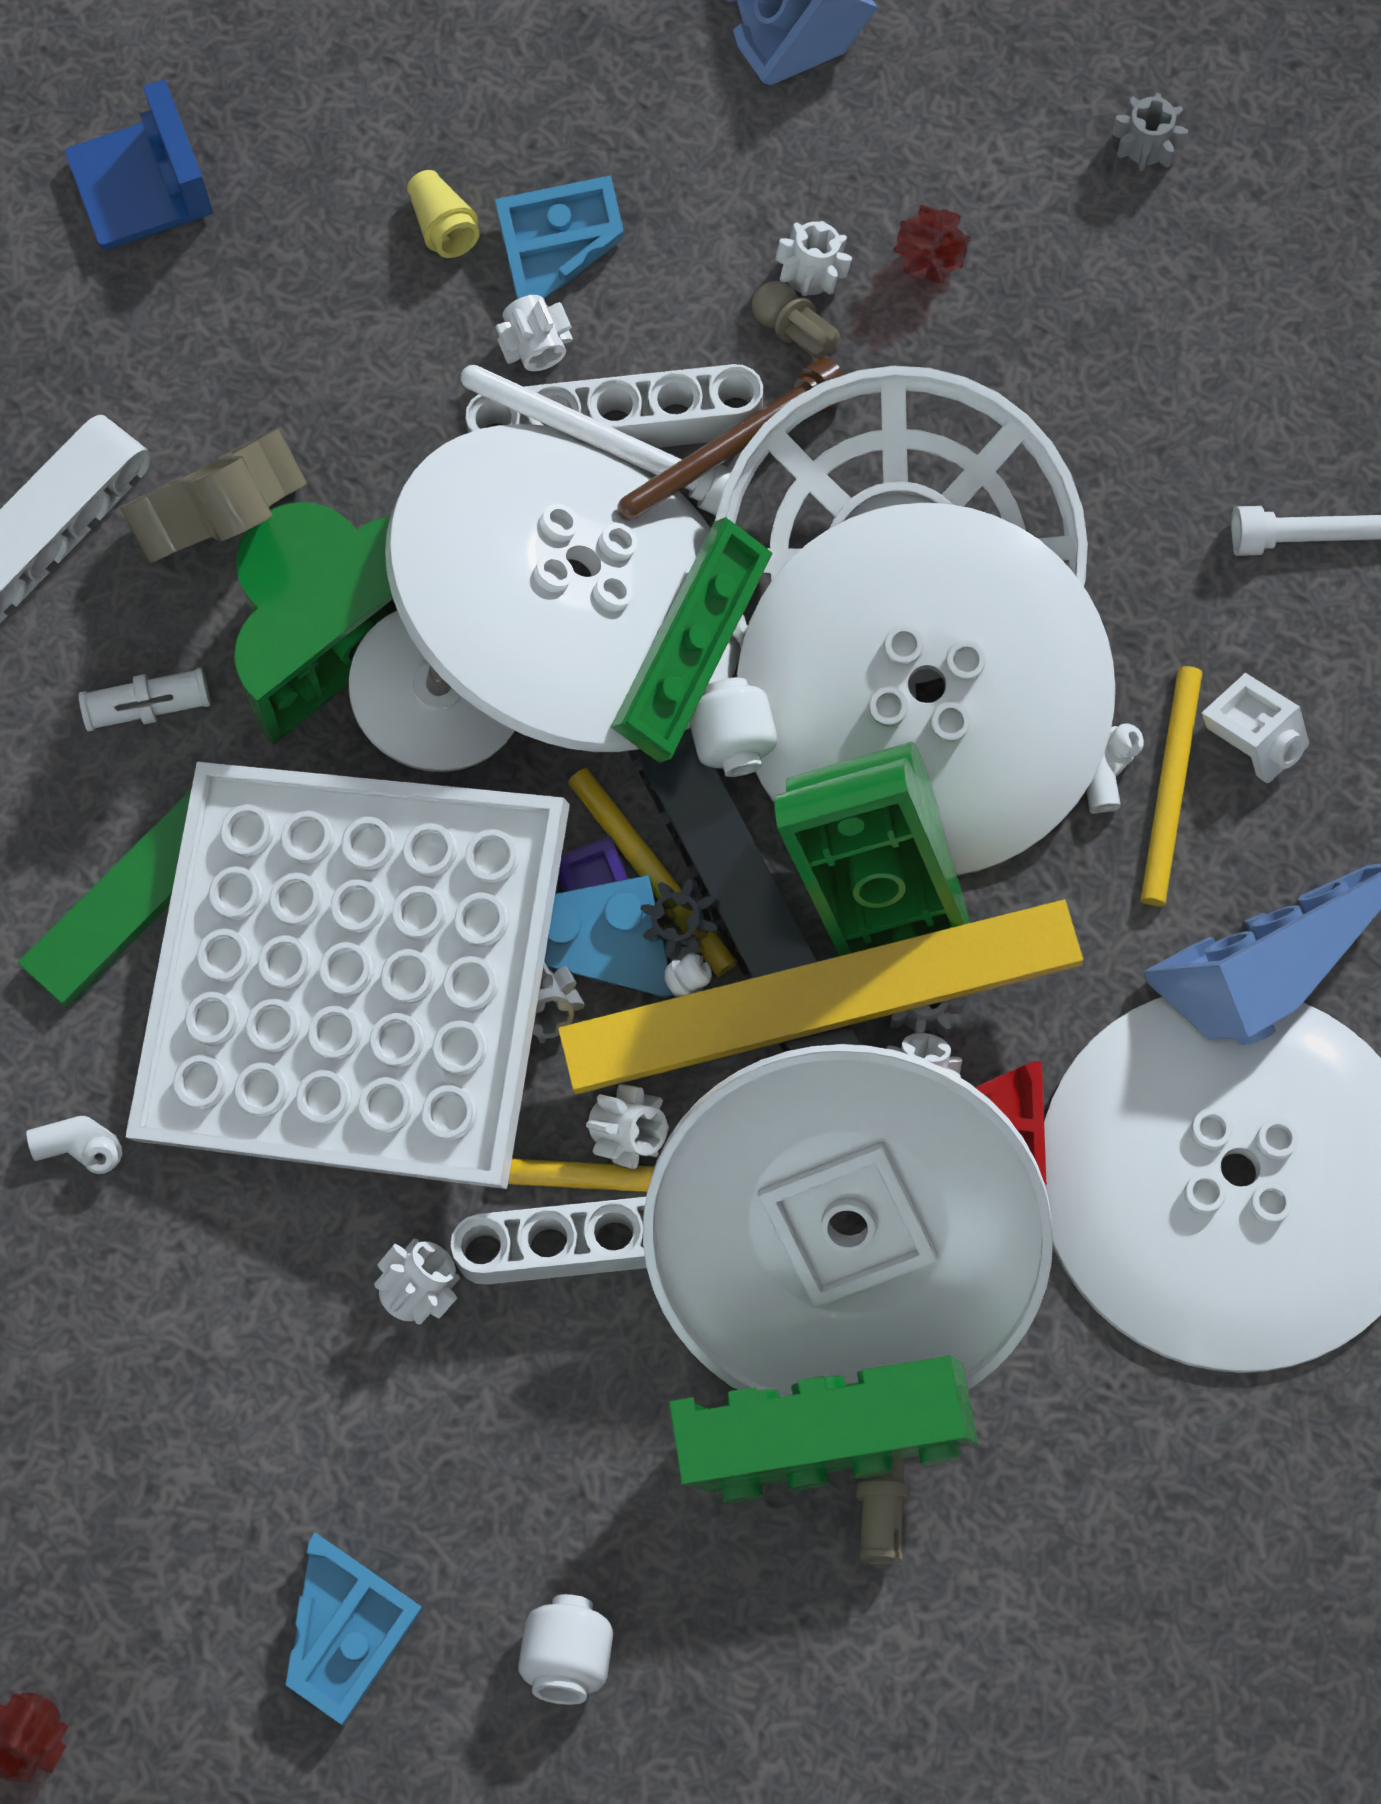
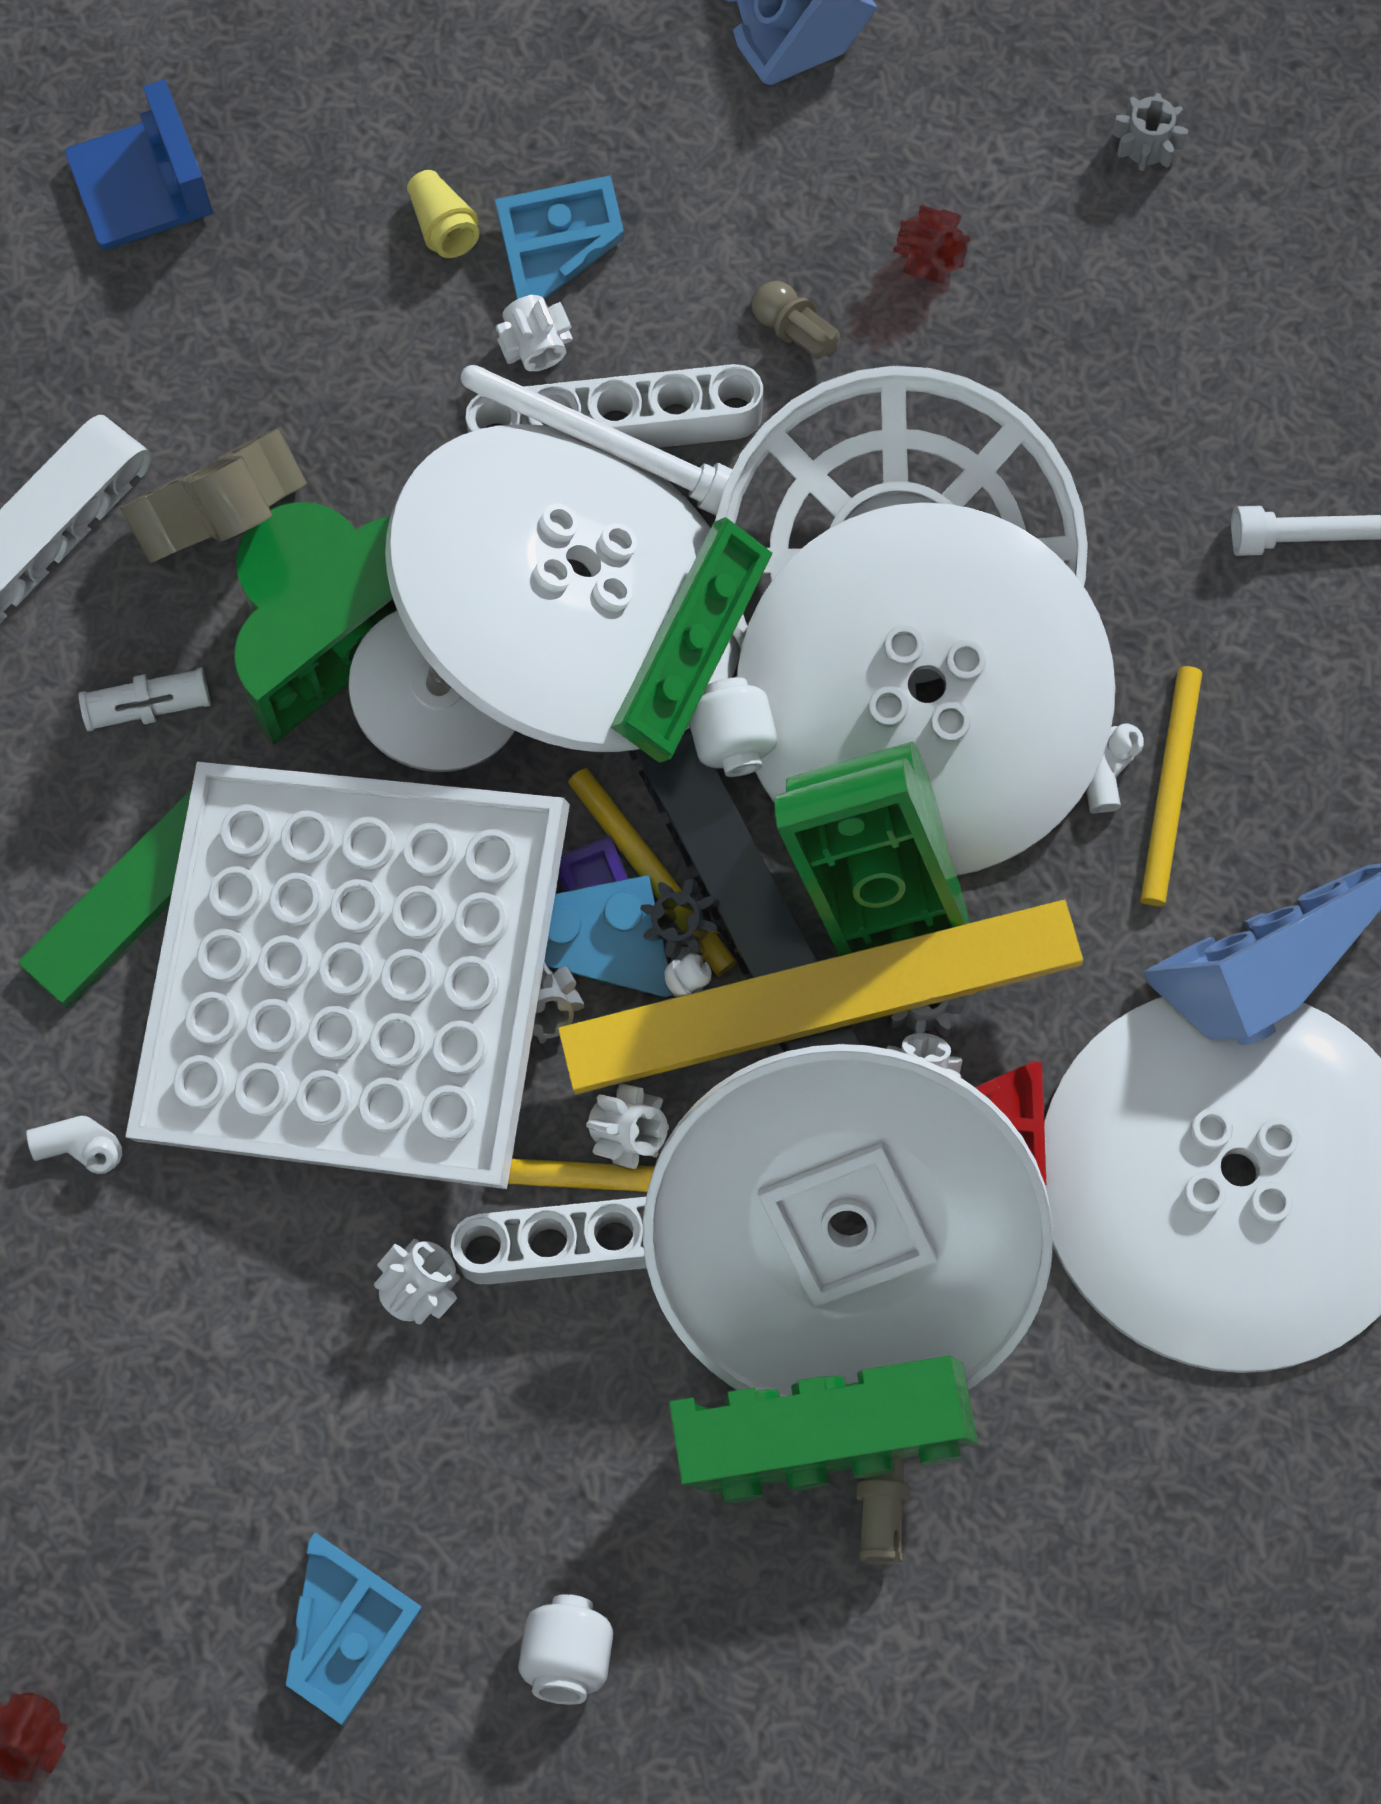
reddish brown piece [617,357,845,520] -> none
white gear [775,221,852,296] -> none
white bracket [1202,673,1309,783] -> none

